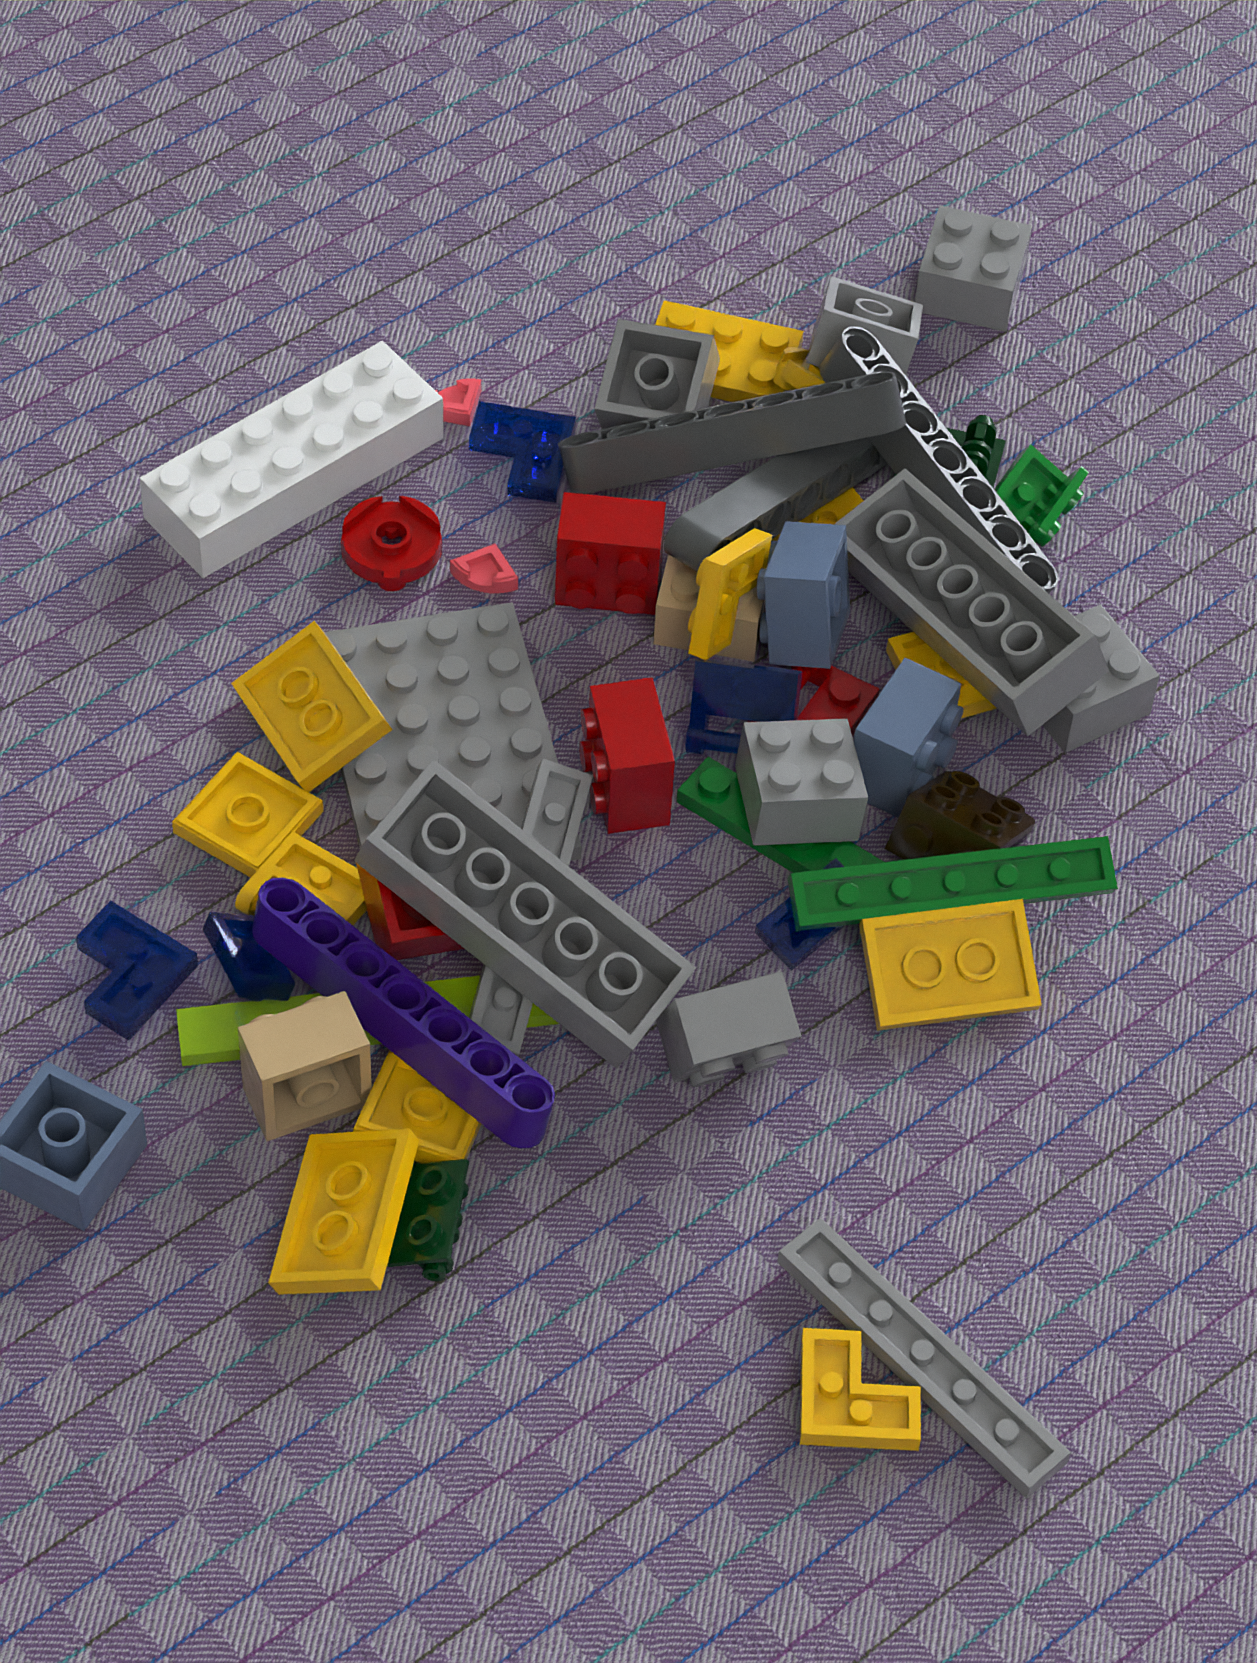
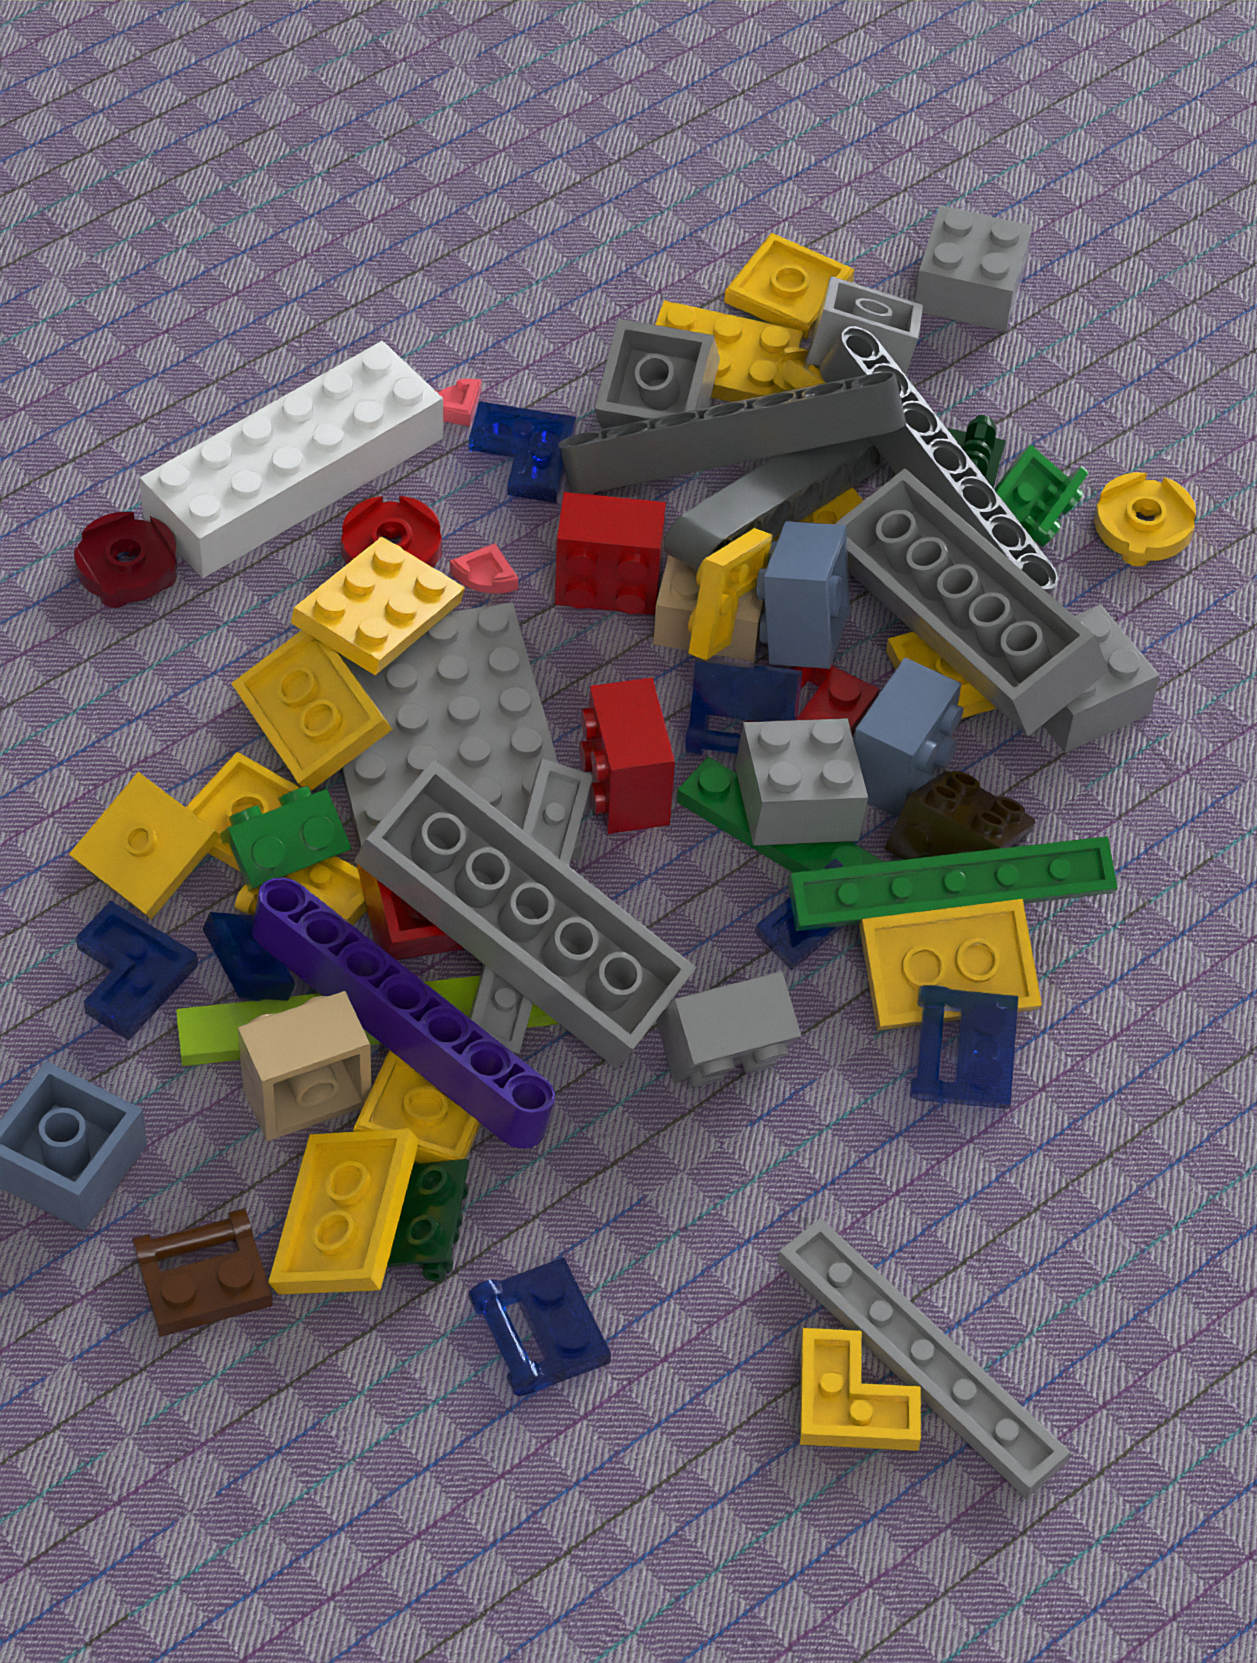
none -> yellow plate [69,772,220,920]
none -> dark red plate [74,511,178,608]
none -> reddish brown plate [132,1208,273,1337]
none -> green bracket [219,786,352,891]
none -> yellow plate [290,537,465,675]
none -> clear blue plate [468,1257,611,1396]
none -> yellow plate [724,233,855,340]
none -> clear blue plate [910,985,1019,1109]
none -> yellow plate [1094,472,1196,566]

